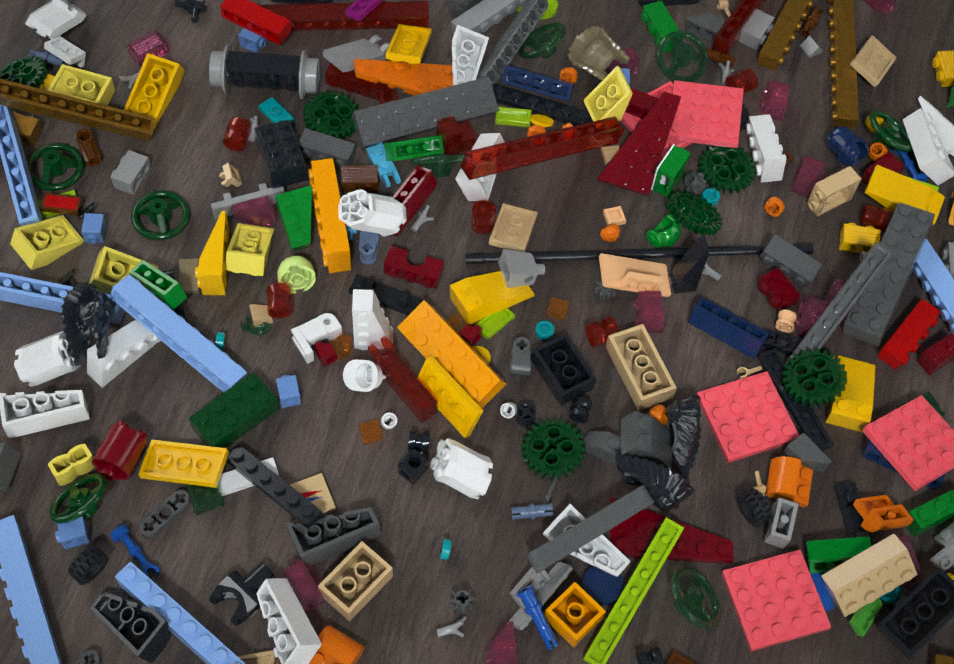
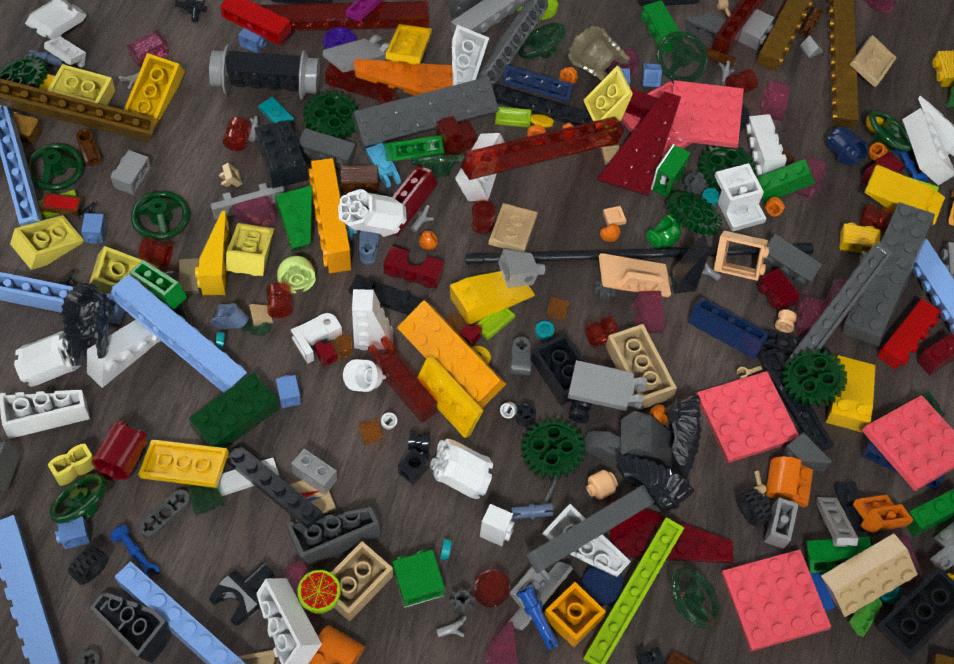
tan window [807,166,861,217] -> none
none -> clear red wheel [138,237,173,267]
none -> sand blue piece [210,303,248,330]
none -> light grey brick [291,449,337,495]
none -> tile [298,570,341,614]
none -> dark purple tile [323,27,357,49]
none -> green piece [392,550,445,608]
none -> orange piece [419,231,438,250]
none -> clear red piece [473,569,511,607]
none -> white brick [480,504,515,546]
none -> light grey tile [568,360,647,411]
none -> light nougat head [586,470,618,500]
none -> medium blue brick [642,63,662,87]
none -> light nougat window [714,231,770,281]
none -> white bracket [715,163,766,231]
none -> green brick [757,159,816,203]
none -> light grey hinge [816,497,858,547]

